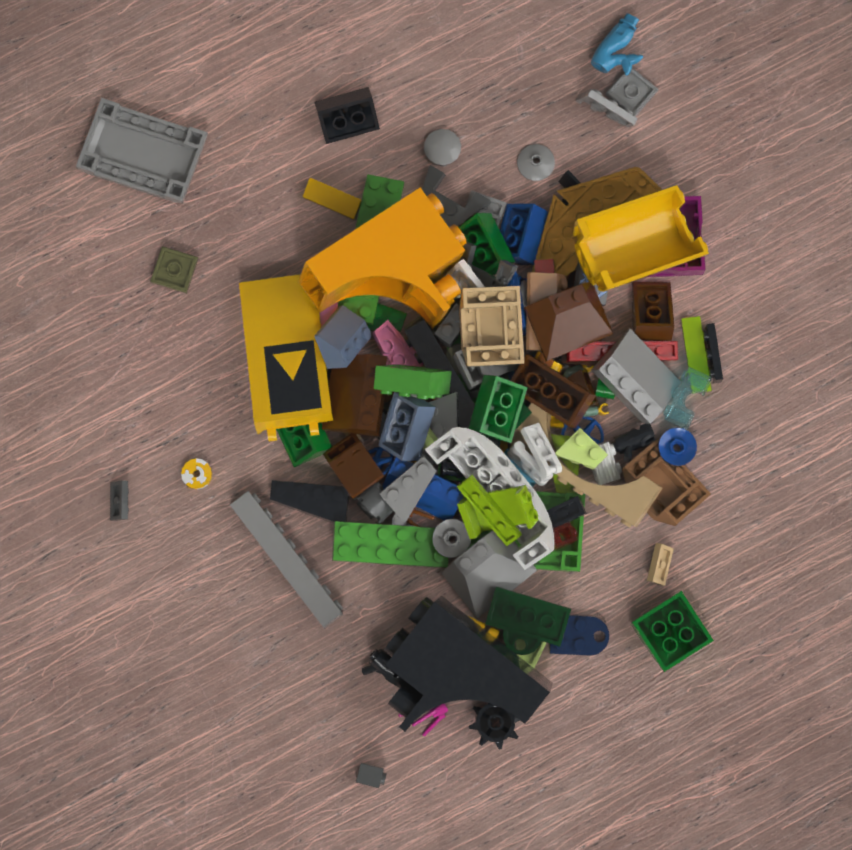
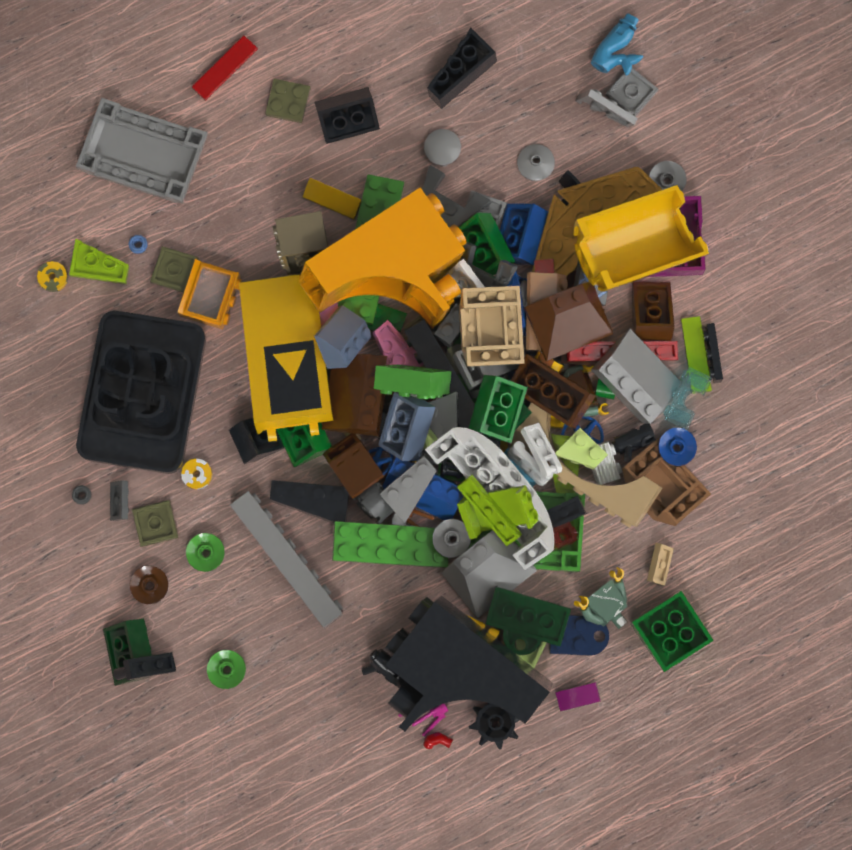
dark grey brick [356,763,387,788] -> none
none -> yellow piece [37,261,68,292]
none -> lime wing [69,239,129,284]
none -> dark grey plate [72,485,92,505]
none -> black piece [76,310,206,474]
none -> dark green slope [103,618,153,686]
none -> black piece [113,652,176,680]
none -> medium blue plate [129,235,148,254]
none -> reddish brown dish [130,566,169,605]
none -> olive tile [132,500,179,547]
none -> window [177,259,242,330]
none -> bright green dish [186,533,225,572]
none -> red tile [192,36,258,101]
none -> bright green dish [207,650,246,689]
none -> black slope [229,418,284,464]
none -> olive plate [265,79,311,123]
none -> dark tan brick [272,211,328,275]
none -> red arm [423,732,453,749]
none -> black wedge [427,28,497,109]
none -> magenta slope [555,682,601,712]
none -> sand green torso [574,567,627,629]
none -> light grey dish [649,161,687,191]

